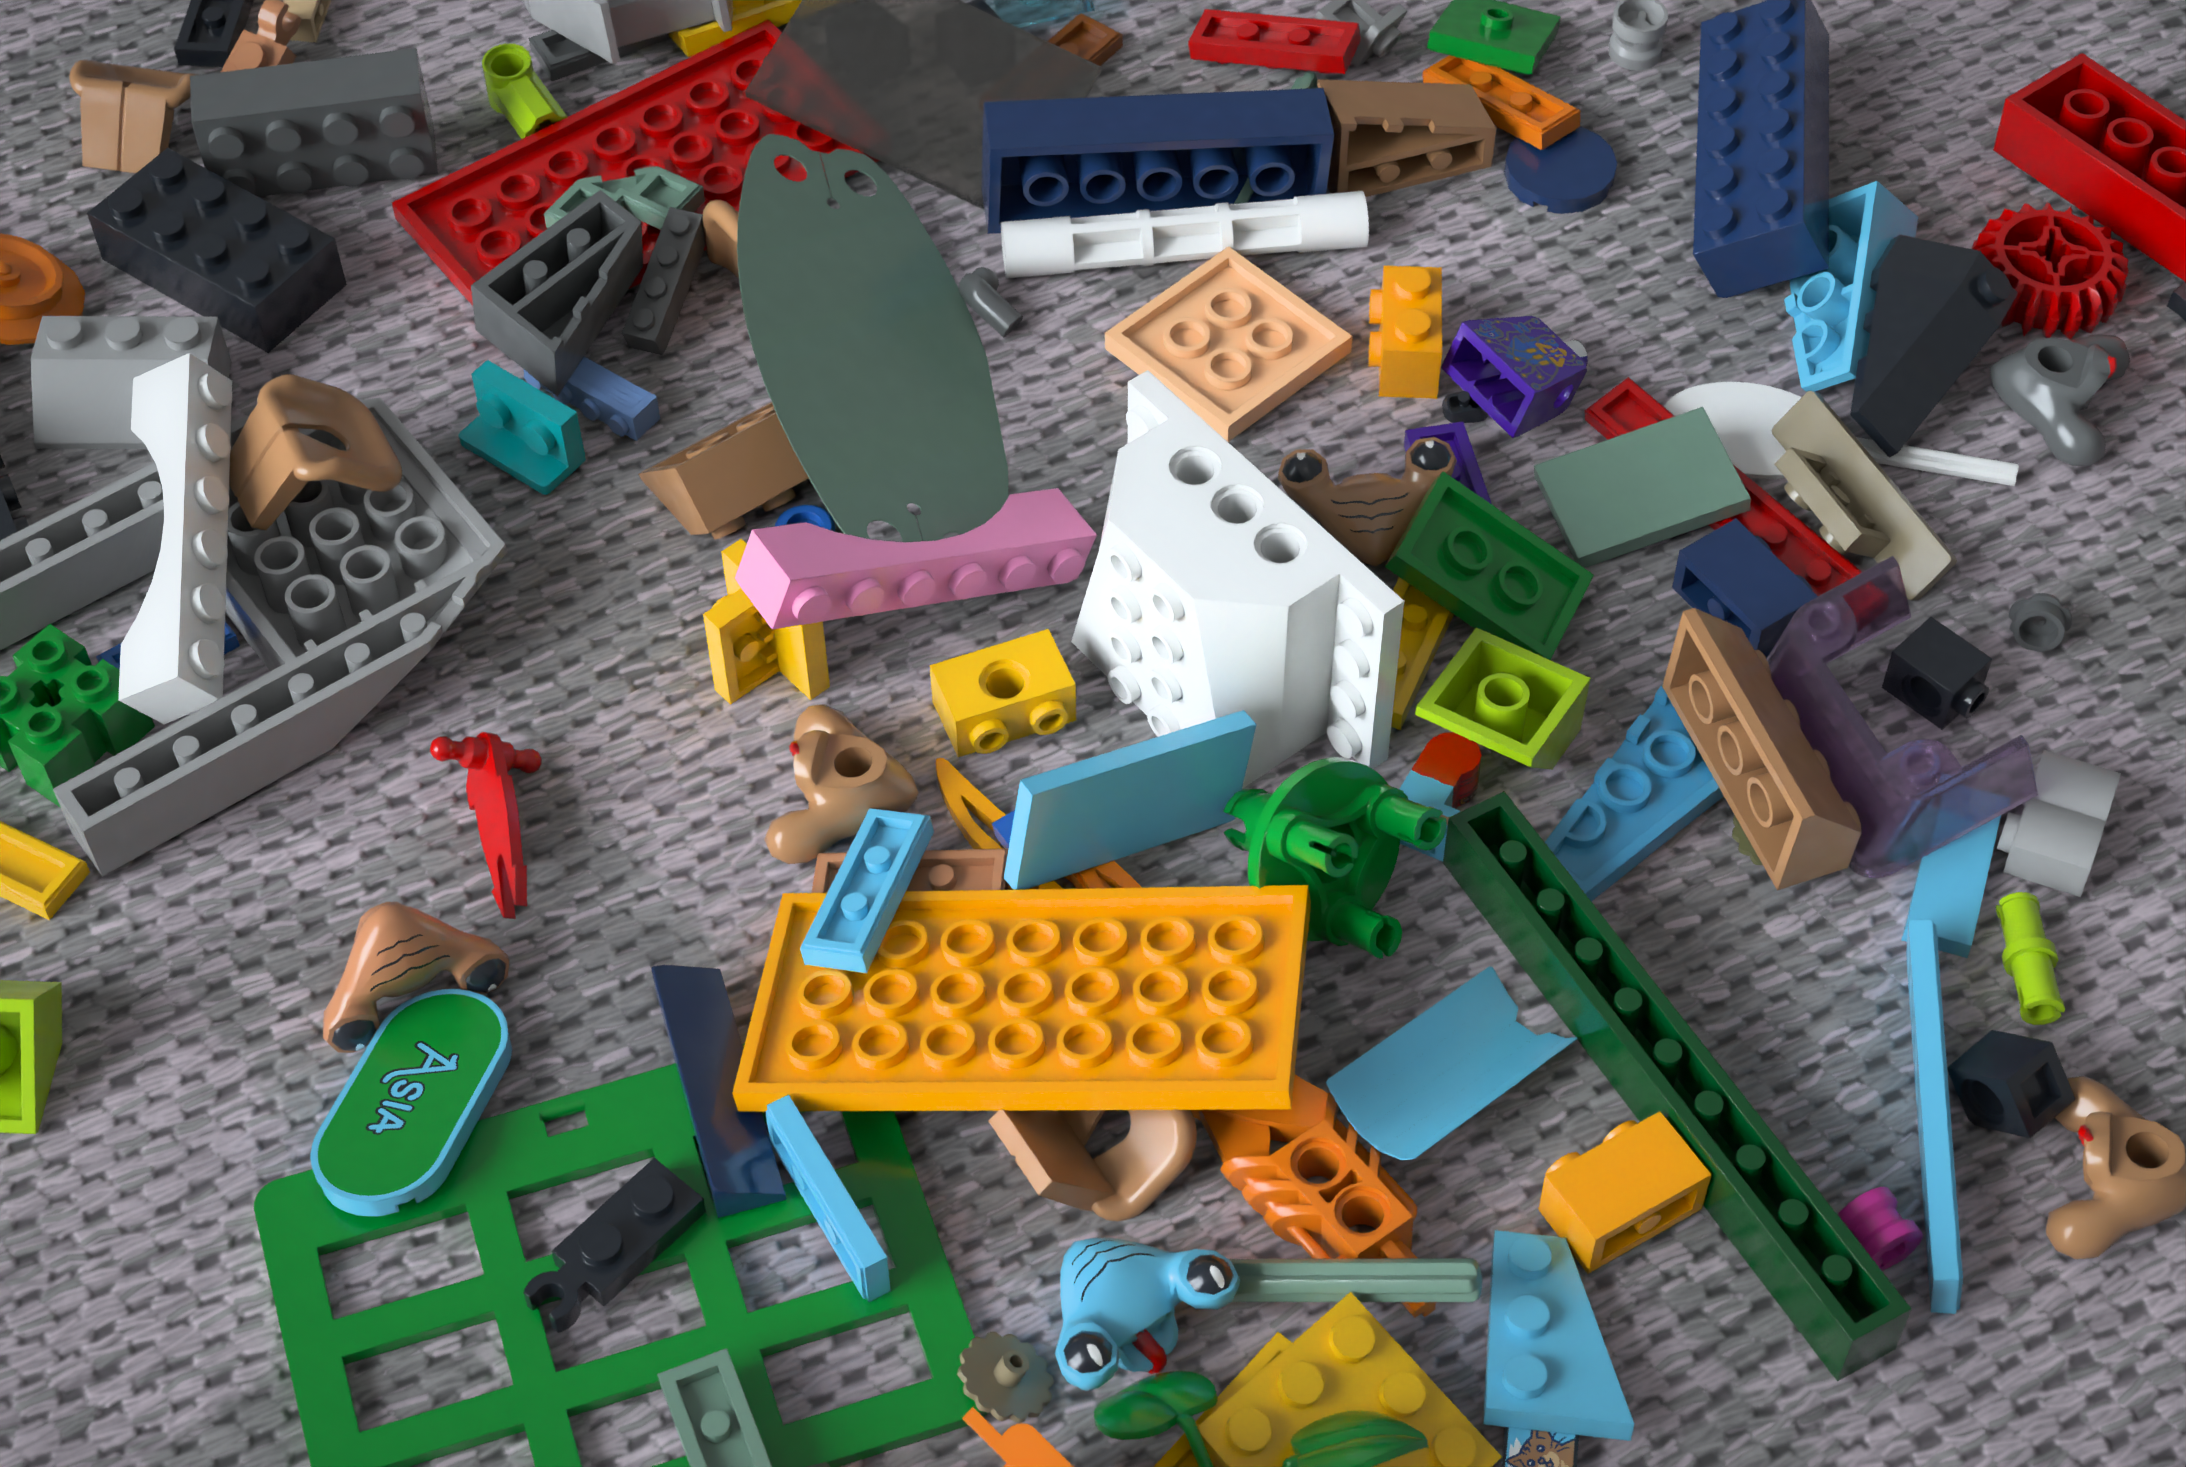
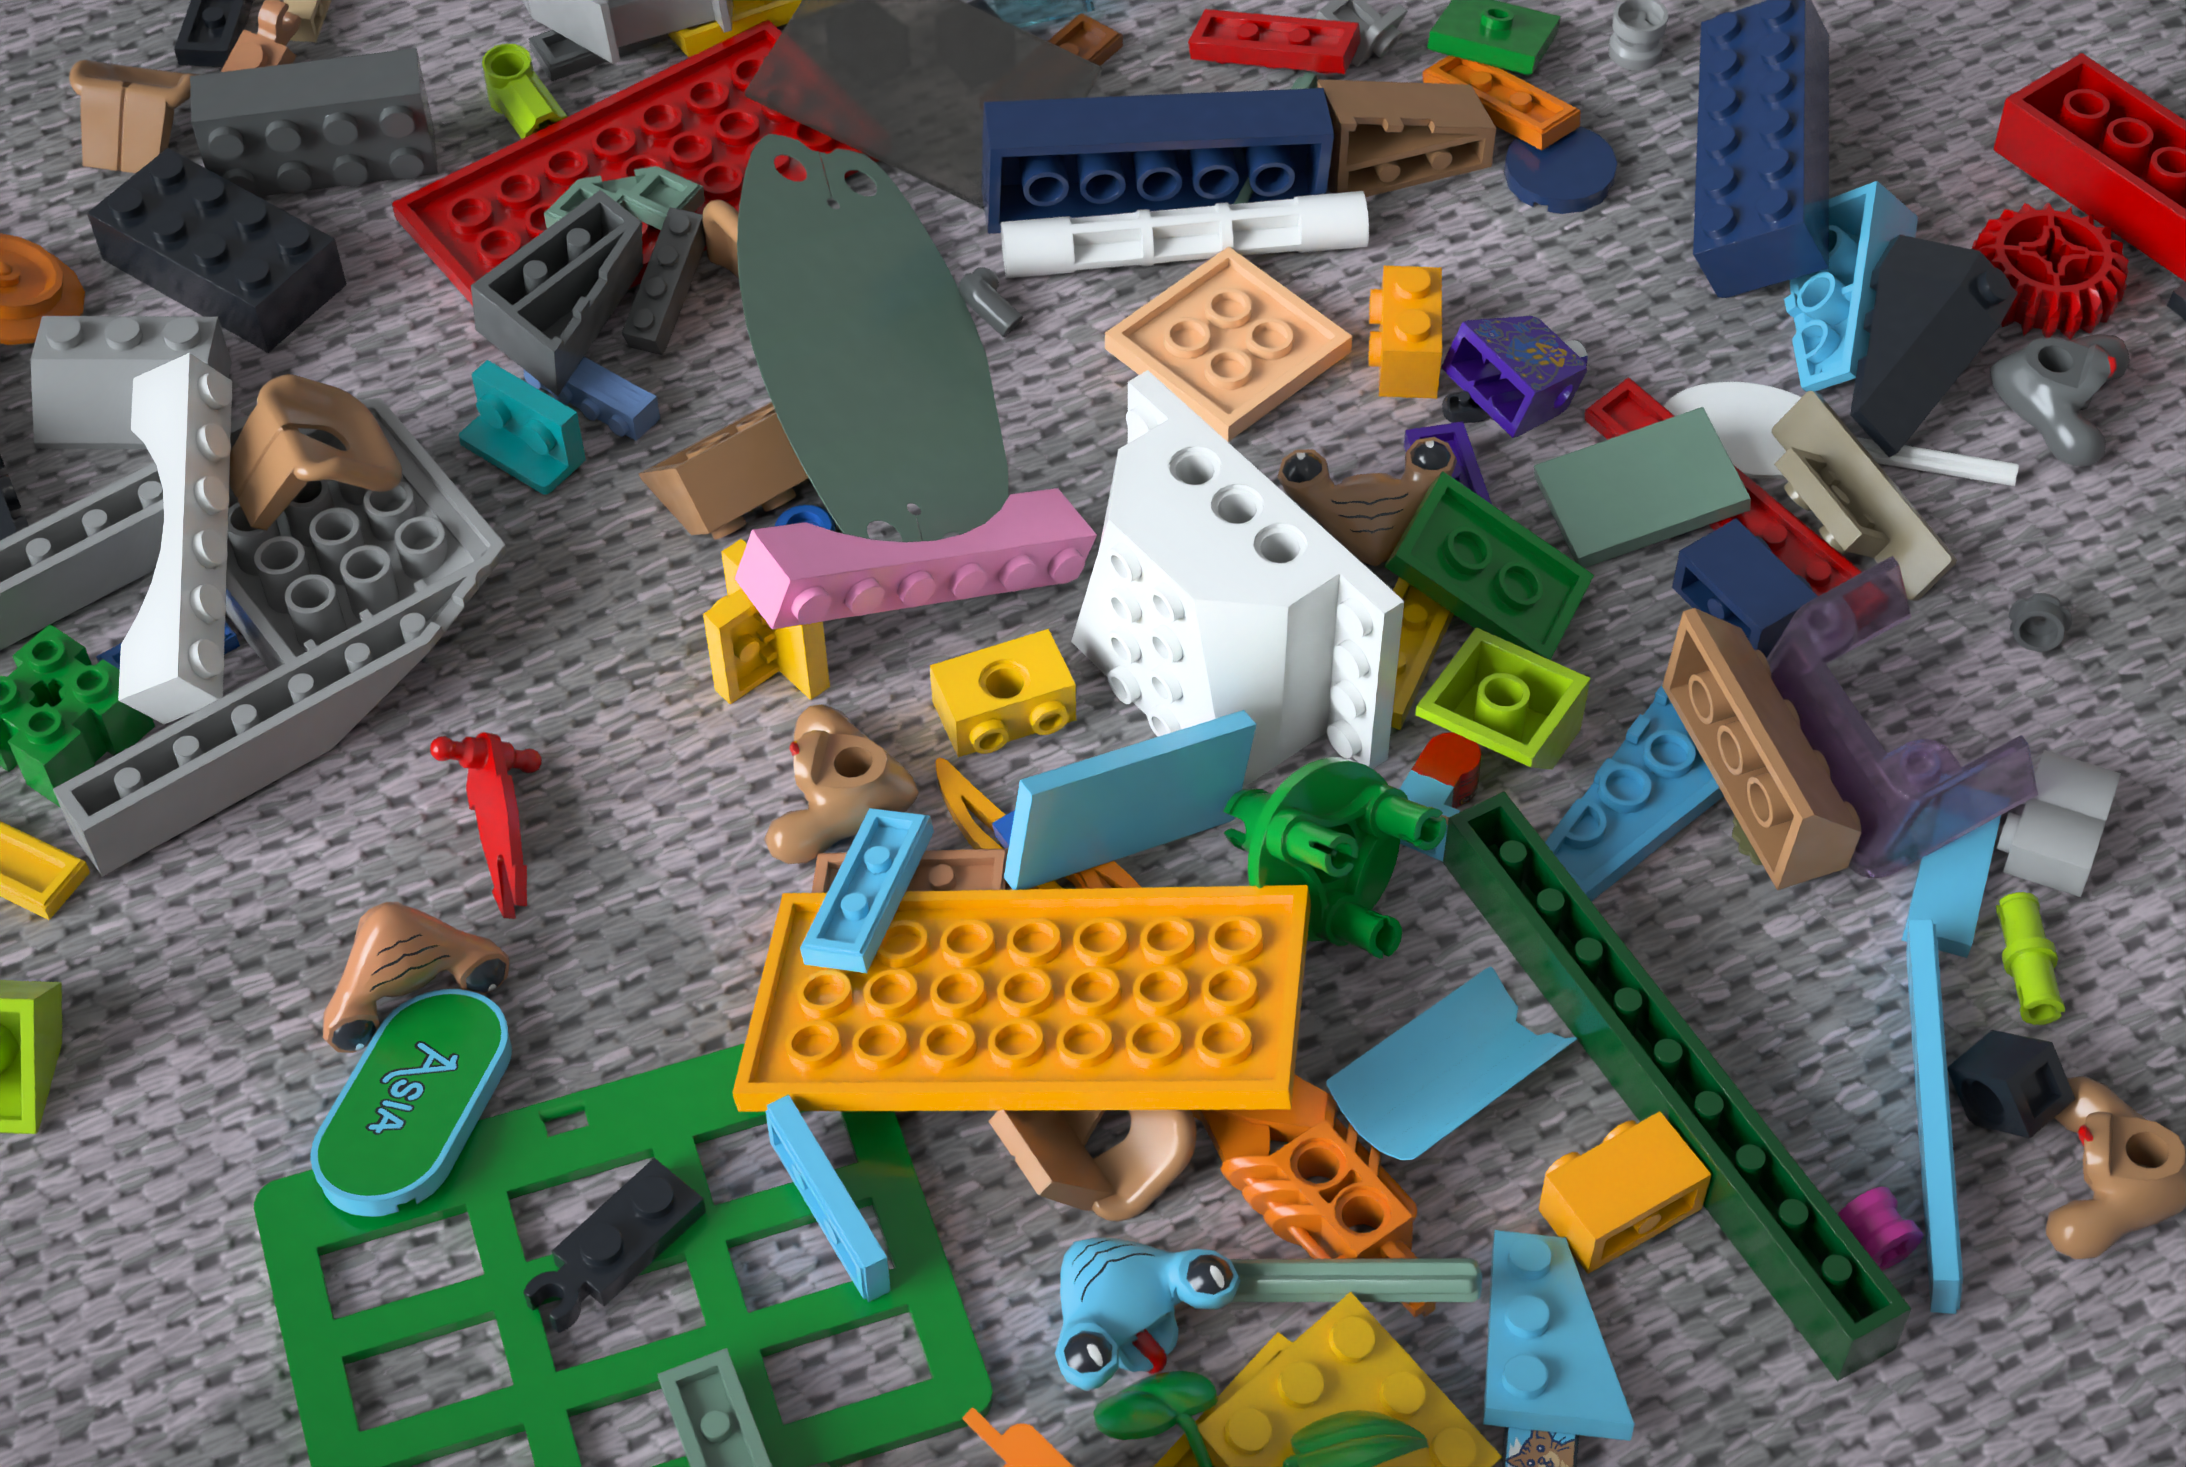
dark blue slope [651,965,786,1218] -> none
dark tan piece [957,1332,1054,1423] -> none
black brick [1882,617,1992,730] -> none

